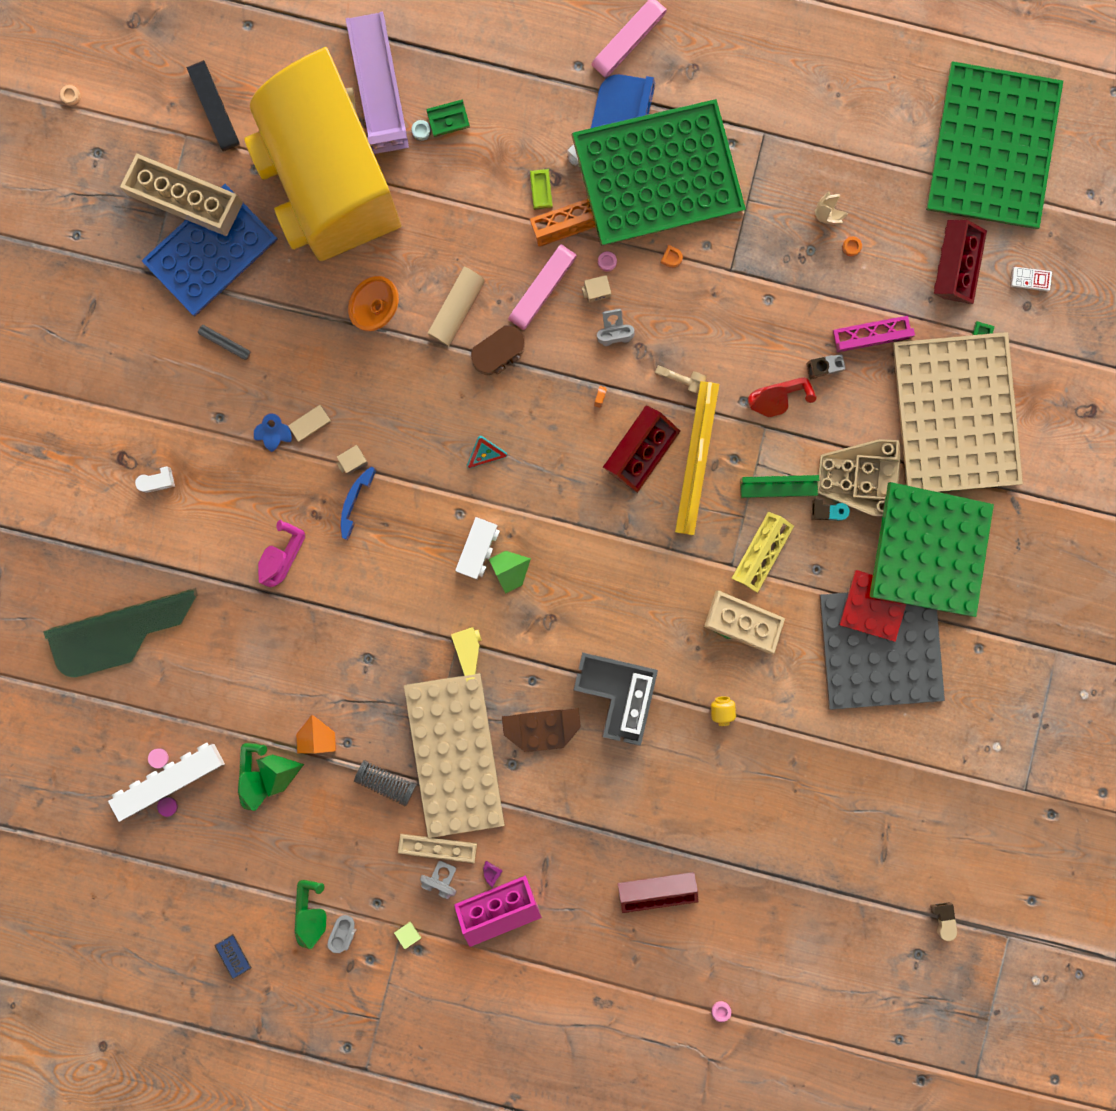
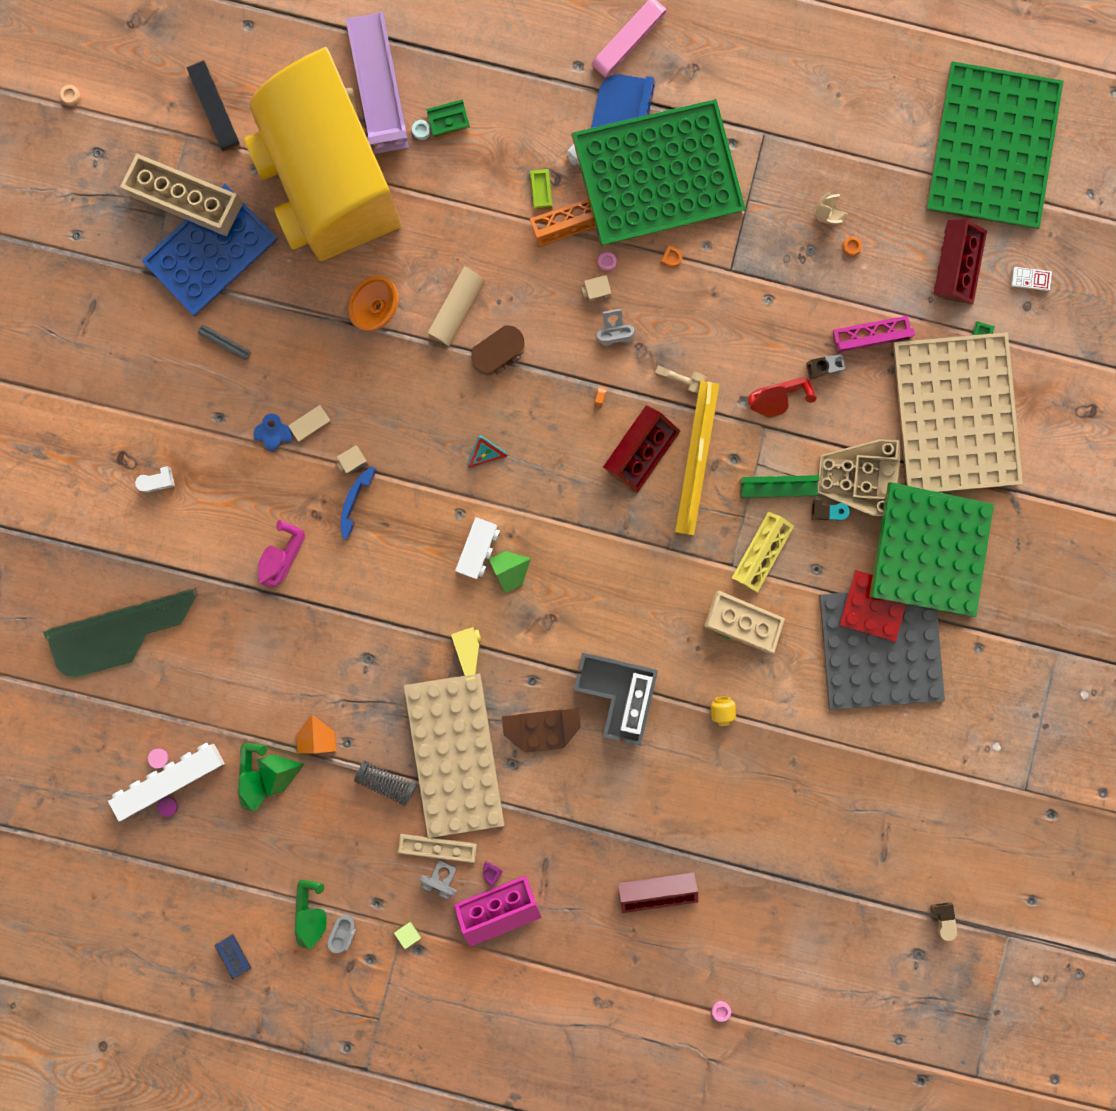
bright pink beam [508,244,577,331] -> none

